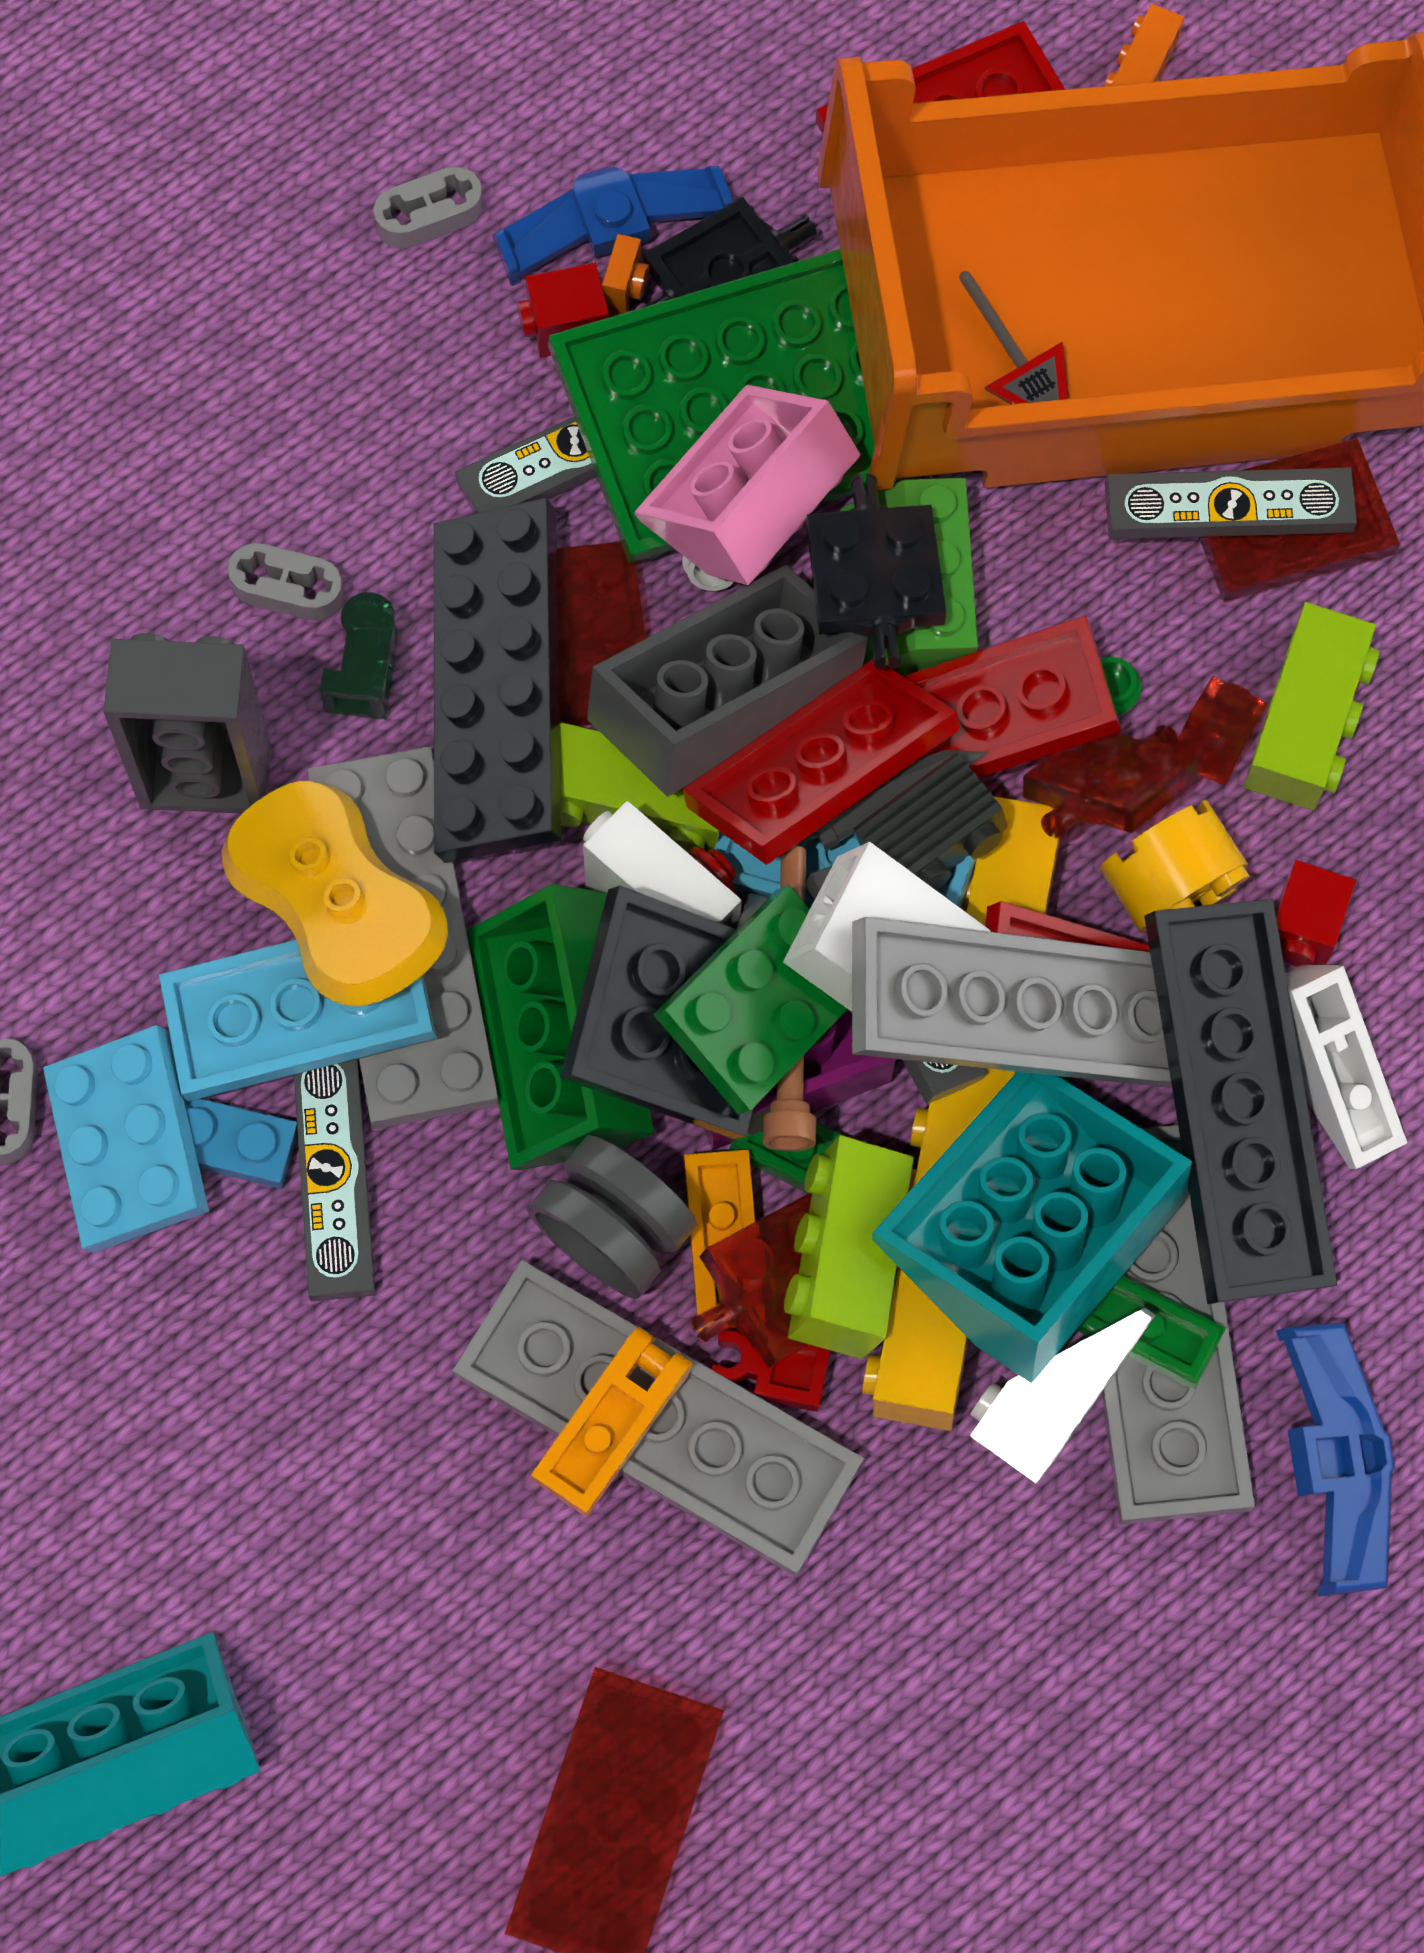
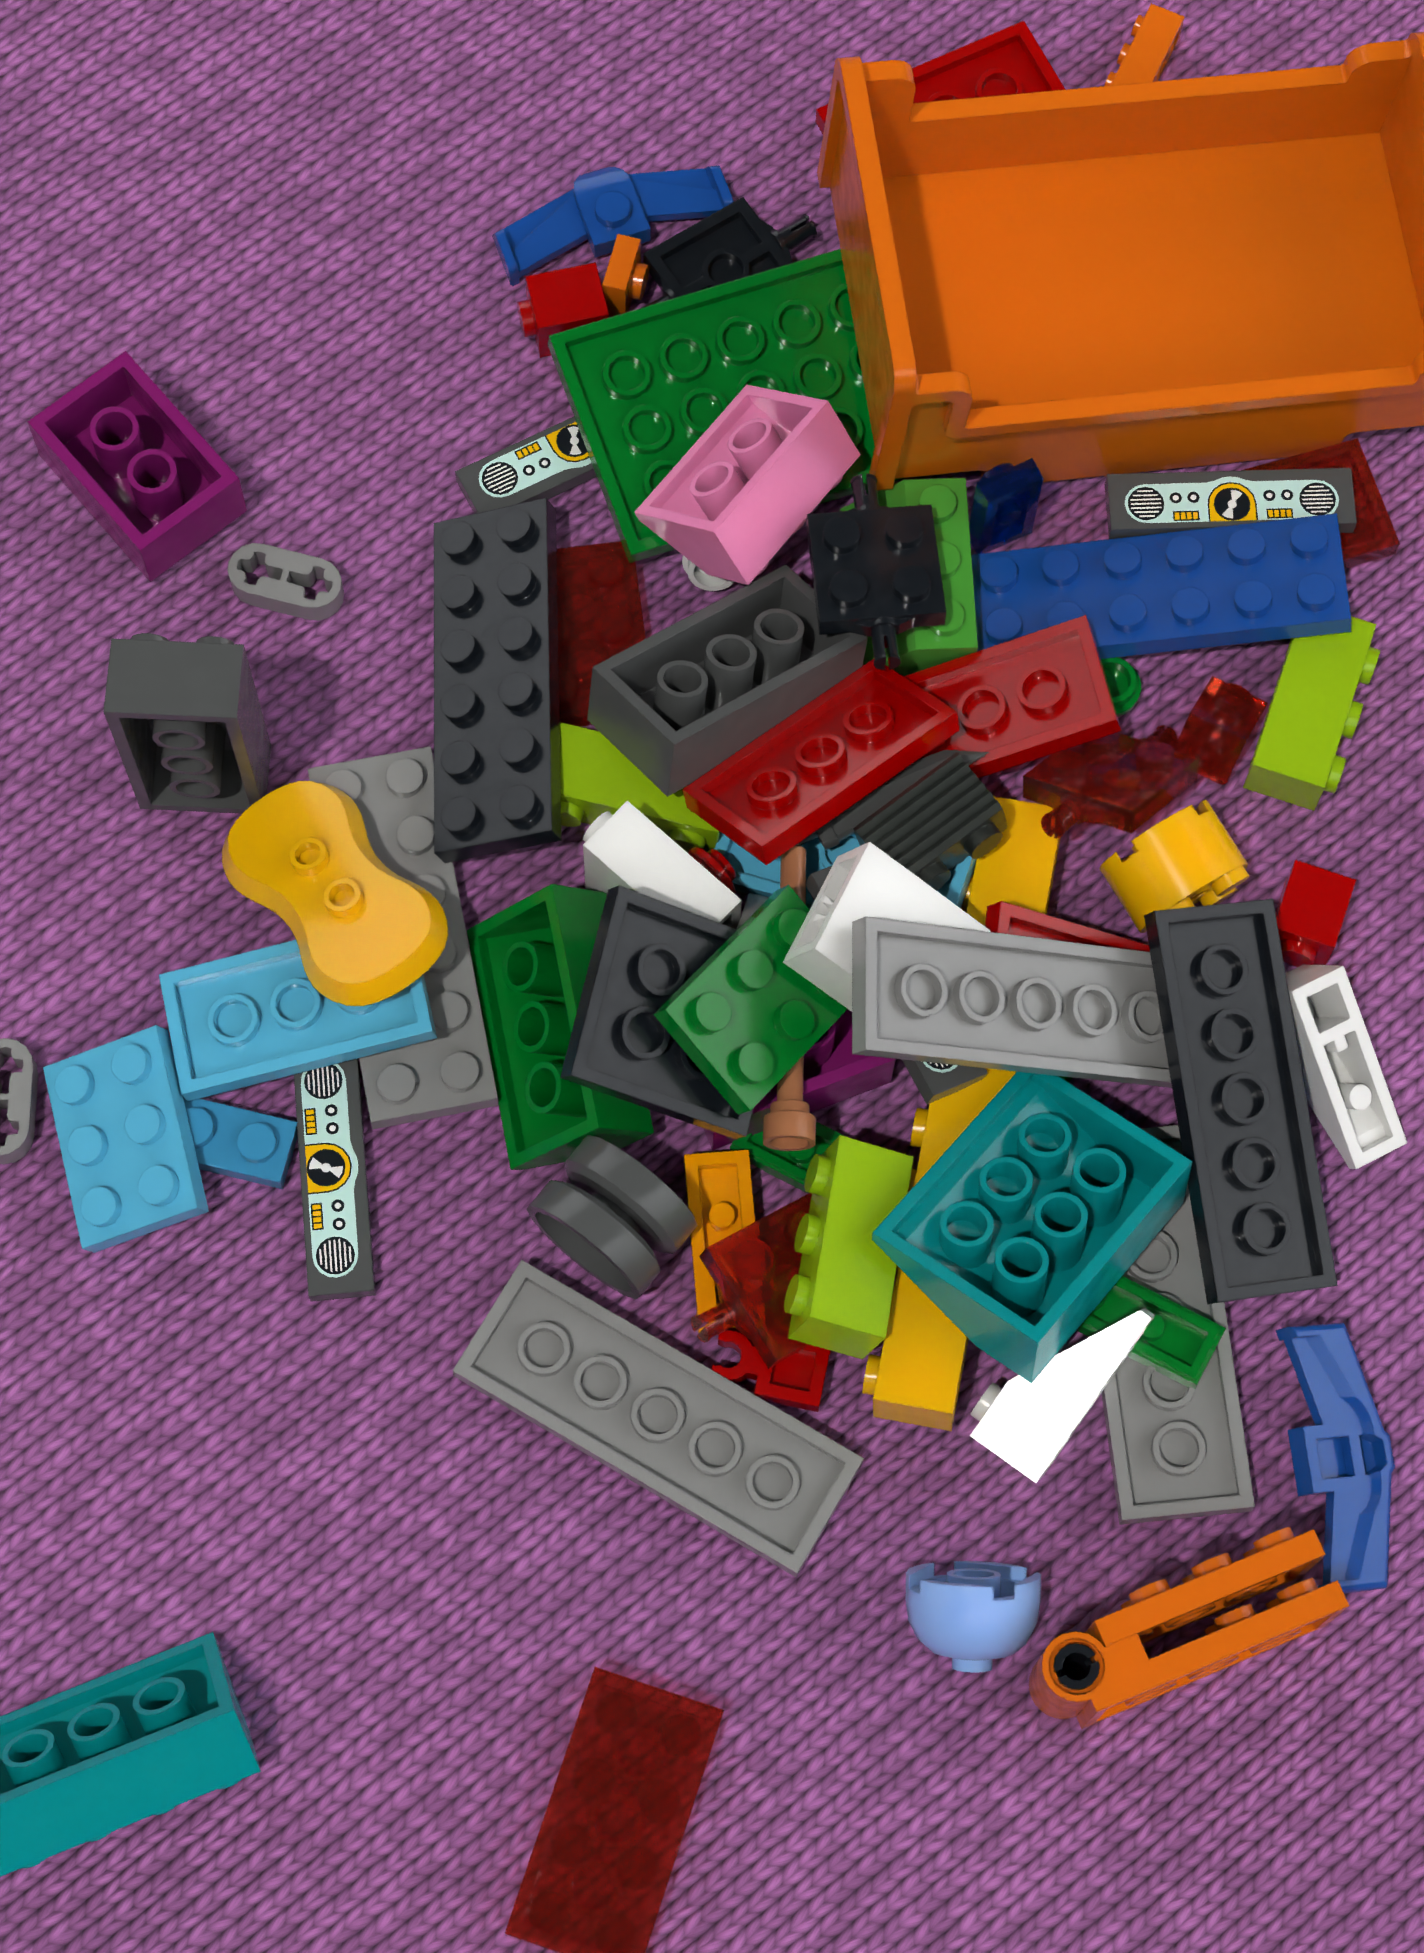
clear green leg [320,592,398,720] -> none
light grey beam [373,166,483,249] -> none
light orange plate [531,1326,694,1518] -> none
piece [959,271,1068,405] -> none
none -> magenta brick [27,351,247,582]
none -> light blue cylinder [905,1561,1042,1673]
none -> clear blue plate [969,458,1044,554]
none -> blue plate [971,513,1351,659]
none -> orange hinge [1029,1527,1350,1729]

